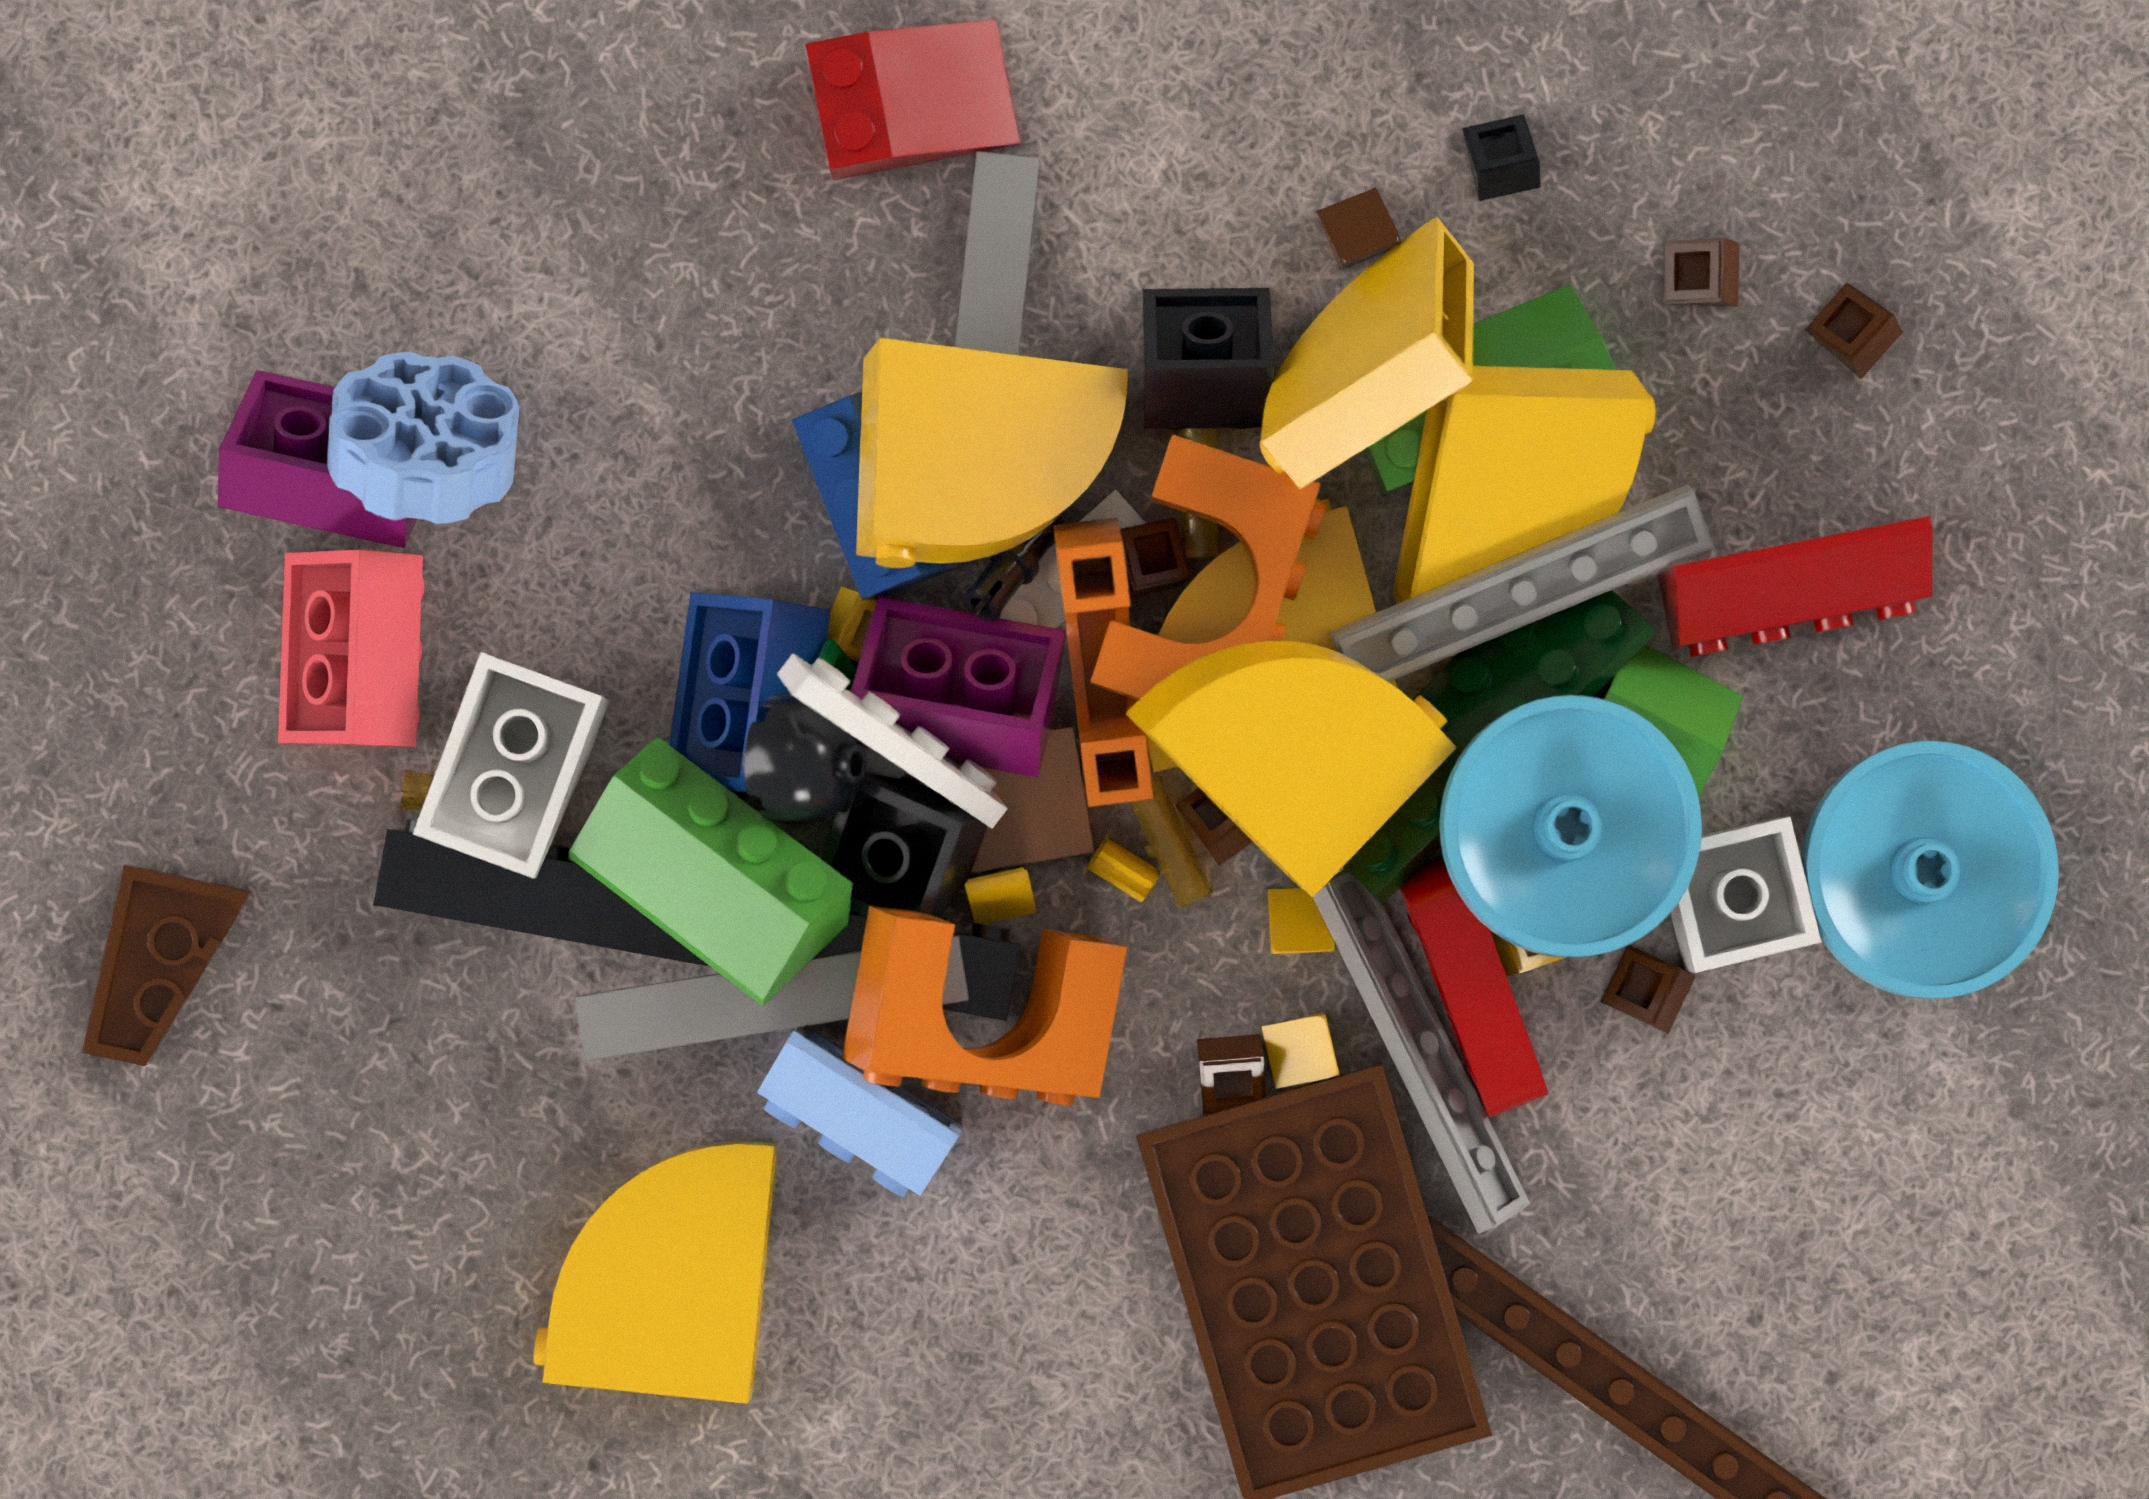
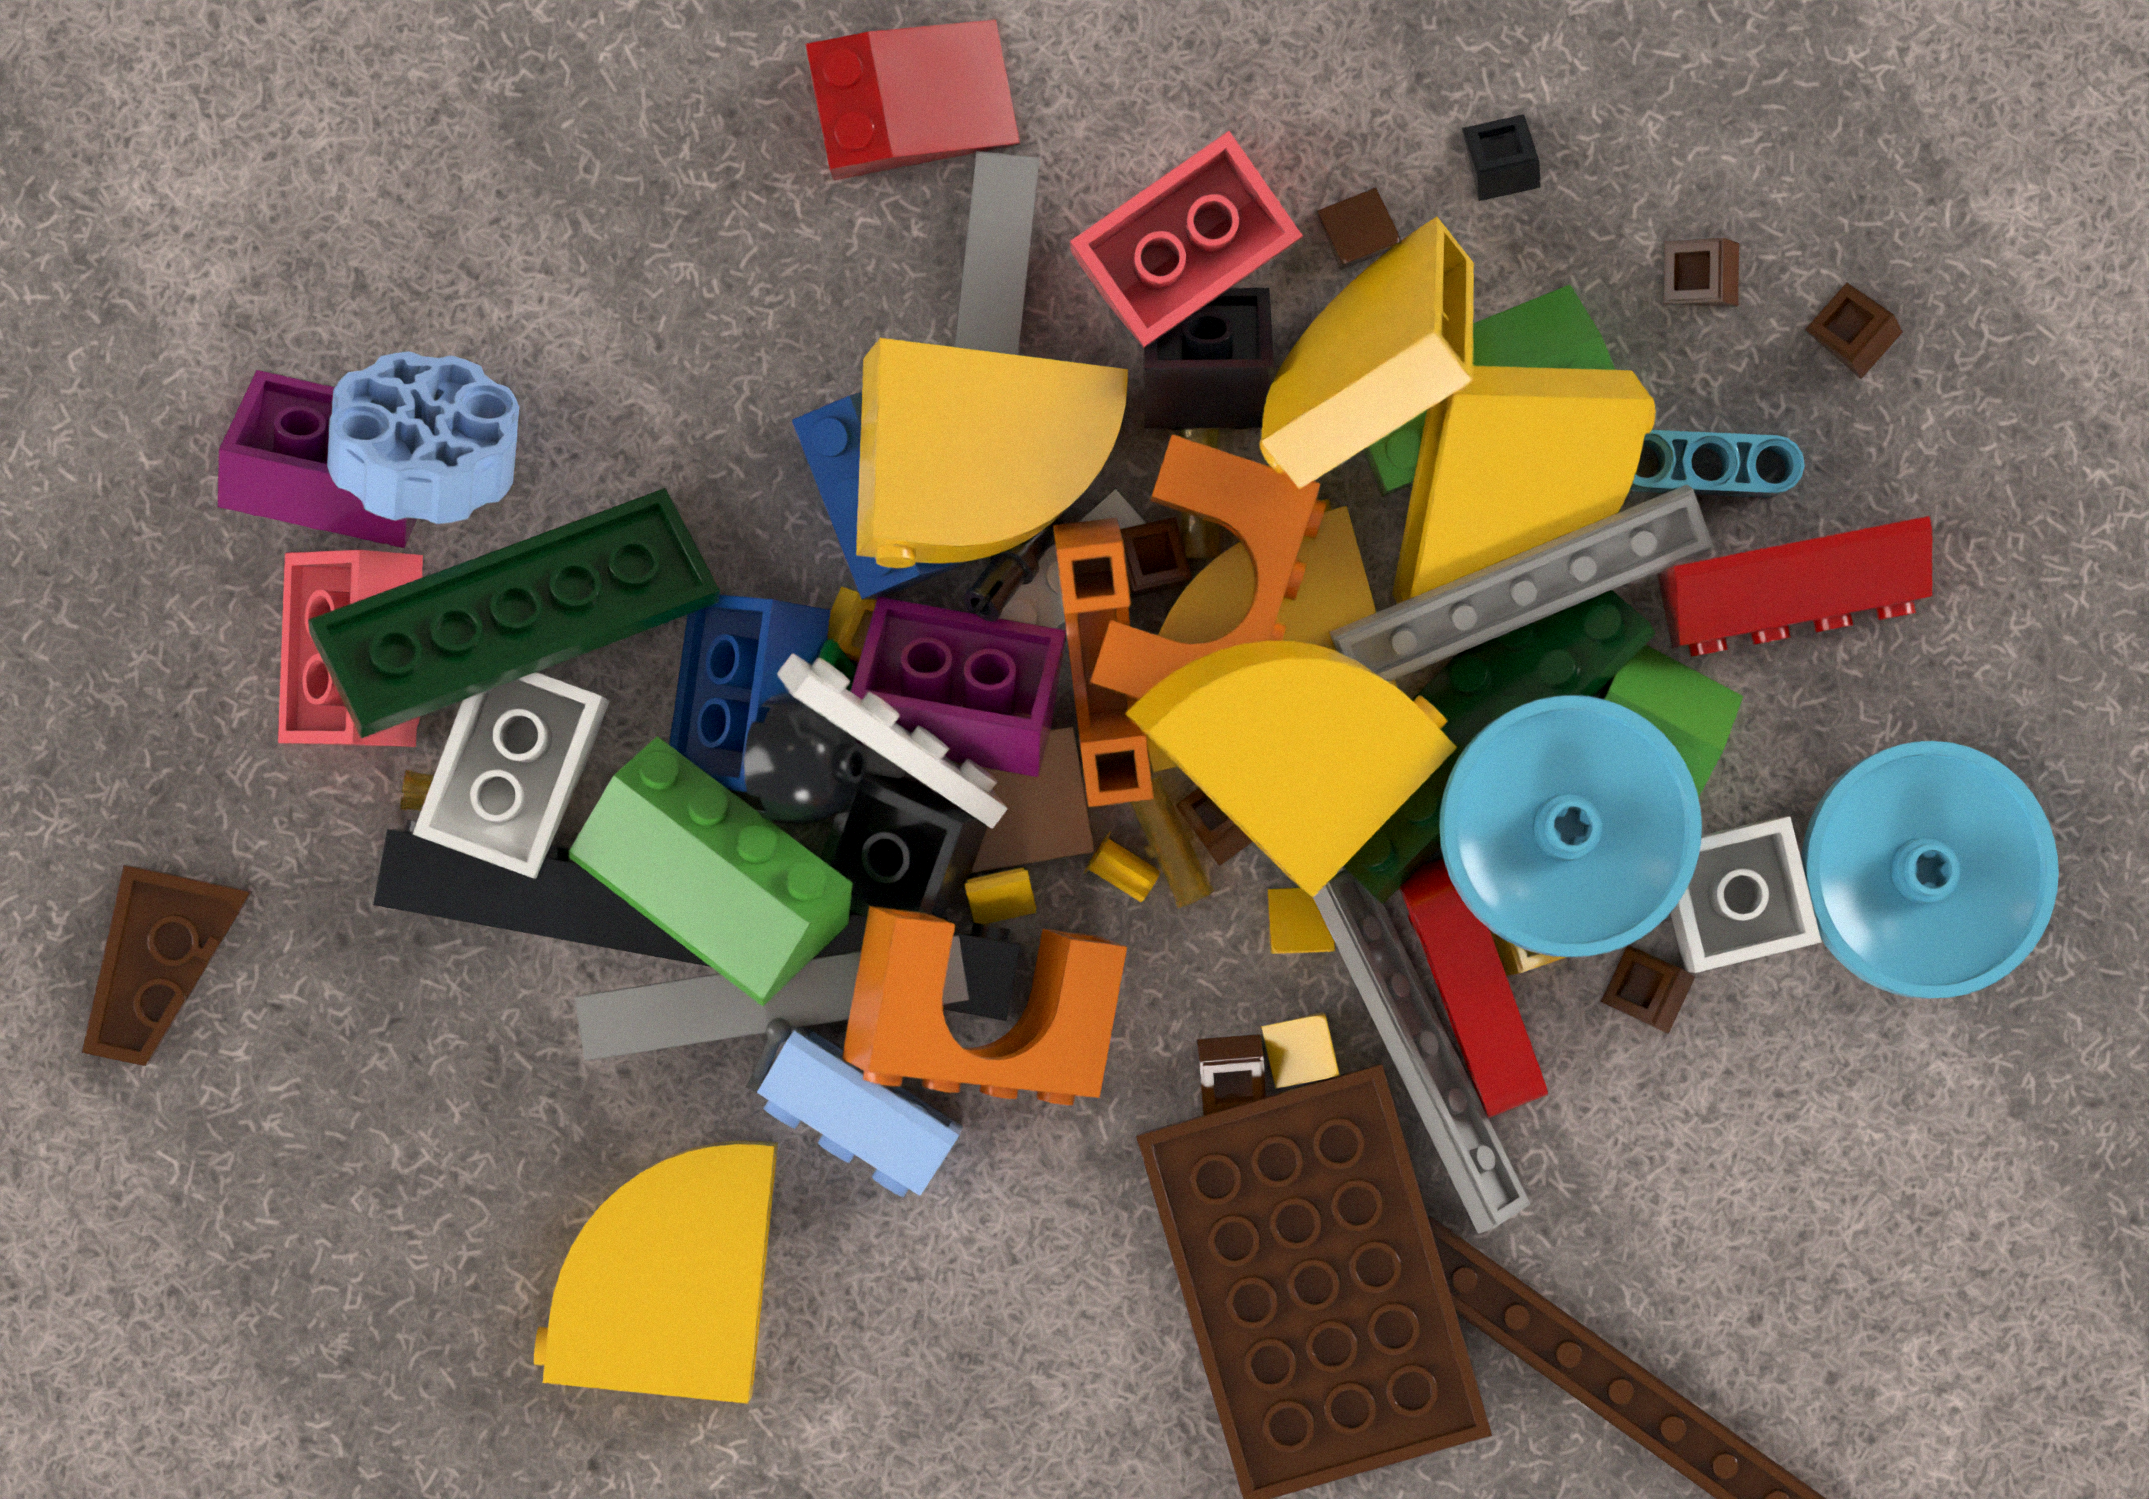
none -> dark green plate [308,488,720,739]
none -> dark grey hinge [746,1018,791,1093]
none -> coral slope [1070,131,1303,348]
none -> medium azure beam [1630,430,1805,498]

